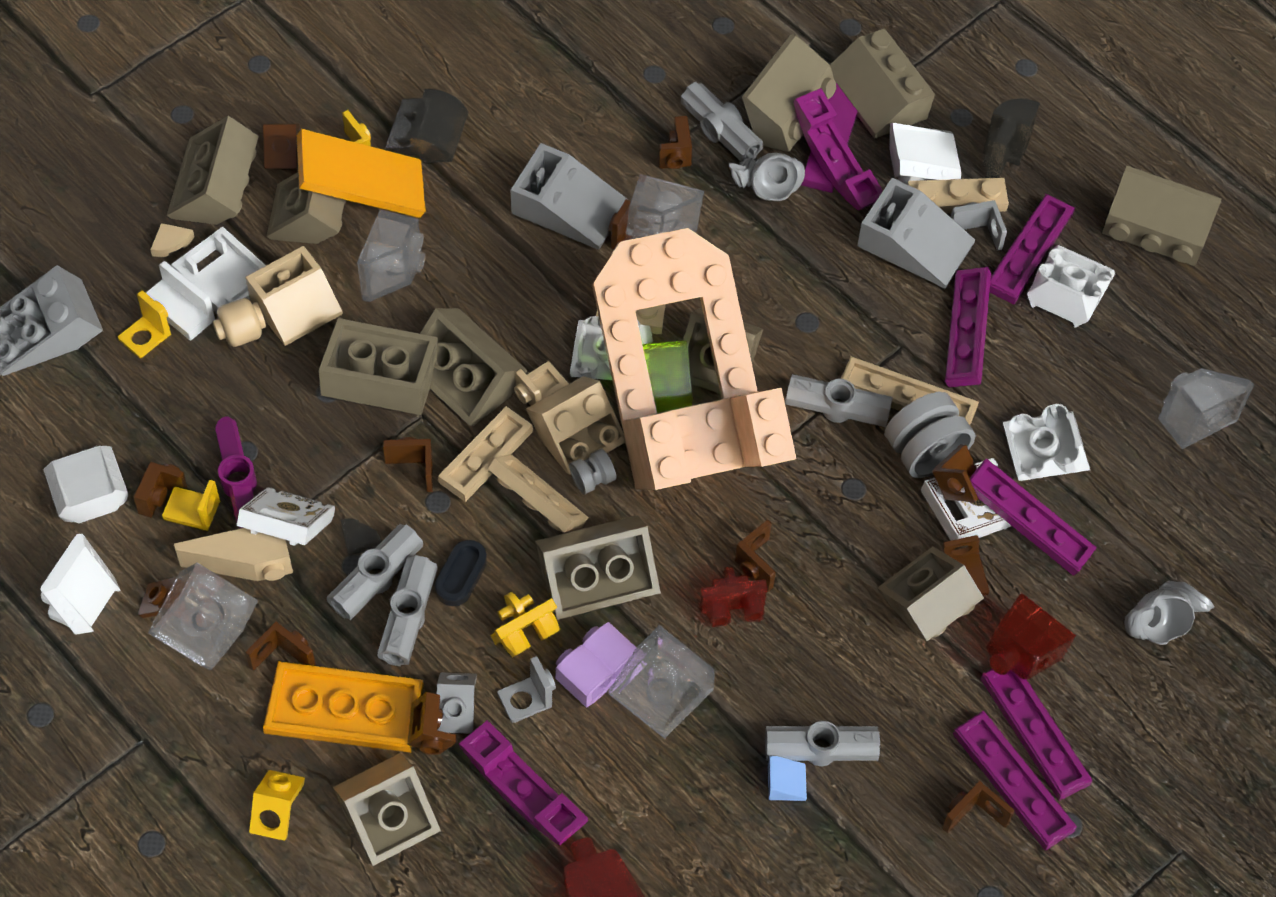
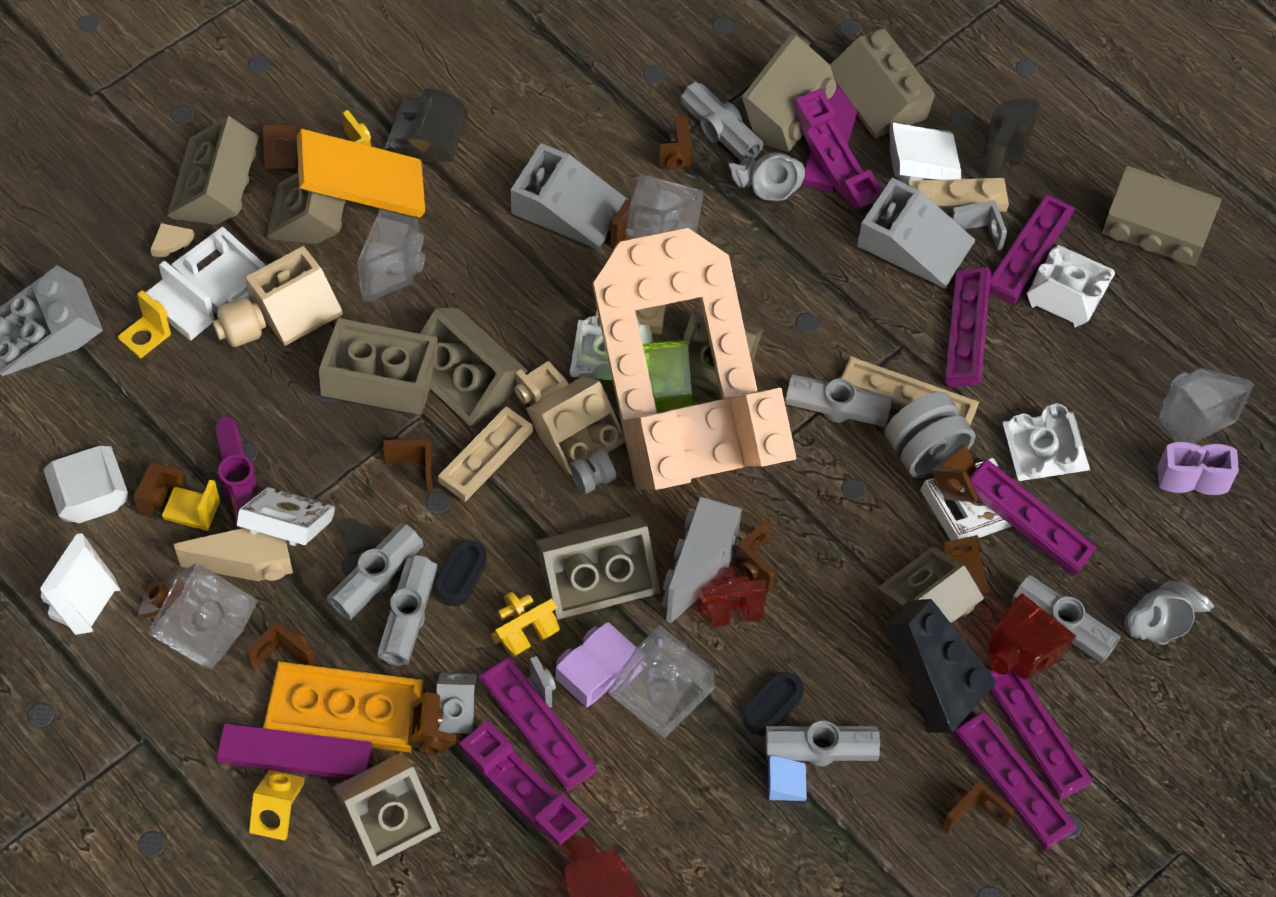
tan plate [488,455,589,533] -> none
none -> magenta tile [217,724,373,779]
none -> magenta tile [479,656,597,794]
none -> light grey slope [662,497,742,623]
none -> black tile [743,672,804,736]
none -> black wedge [885,599,997,733]
none -> light grey piece [1011,575,1121,663]
none -> lavender brick [1158,442,1239,495]

